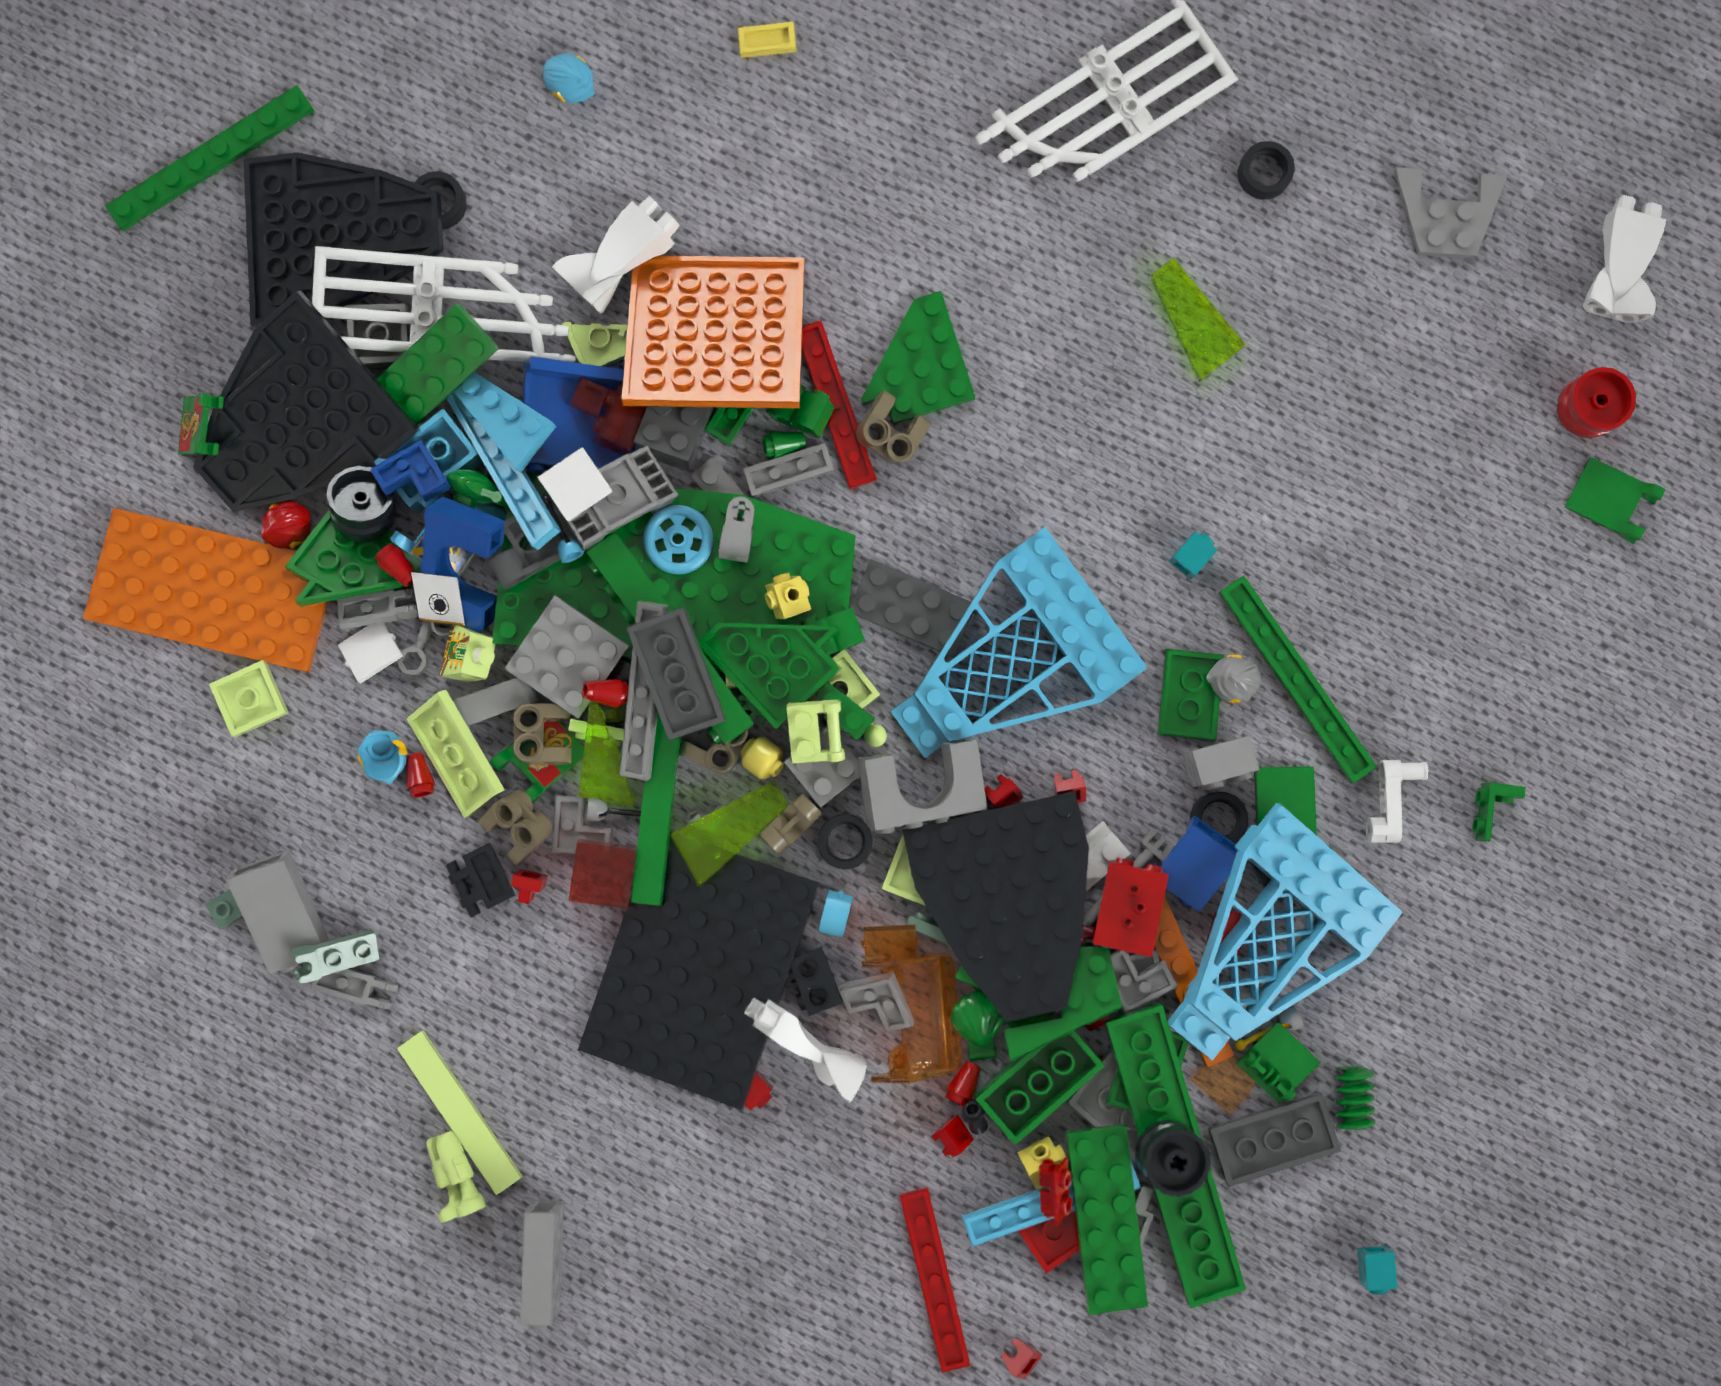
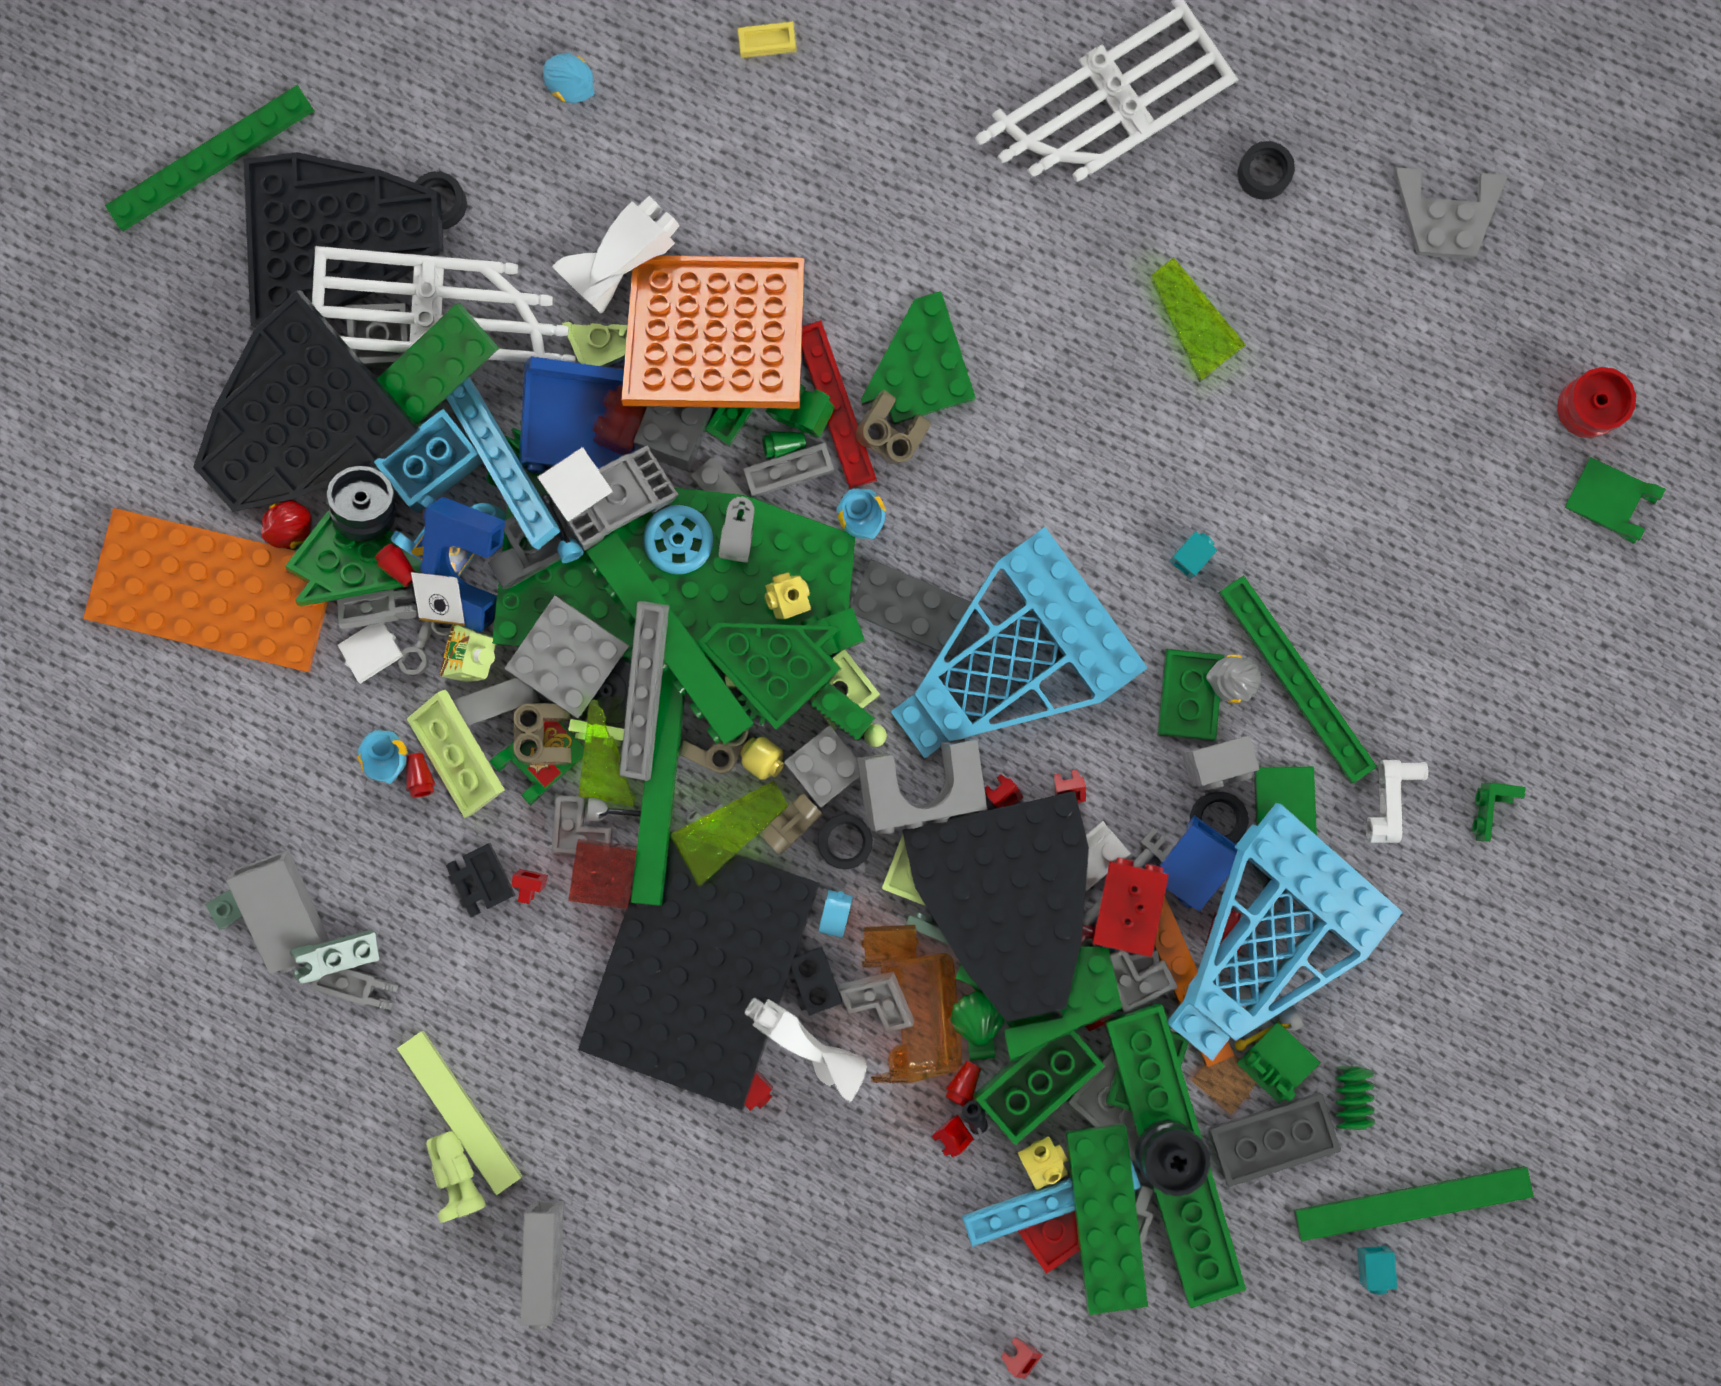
green flag [178,393,224,456] -> none
yellowish green plate [209,660,289,737] -> none
blue tile [370,440,451,503] -> none
green animal [445,469,510,510] -> none
medium azure wing [455,372,556,473] -> none
dark tan piece [478,790,552,866] -> none
clear red plate [569,377,609,418] -> none
red cone [582,679,628,708] -> none
dark grey plate [627,607,726,740] -> none
yellowish green plate [787,700,845,764] -> none
red tile [899,1187,971,1373] -> none
red hinge [1039,1157,1072,1226] -> none
white hips [1583,195,1667,323] -> none
none -> medium azure hair [837,488,886,540]
none -> green tile [1294,1166,1534,1241]

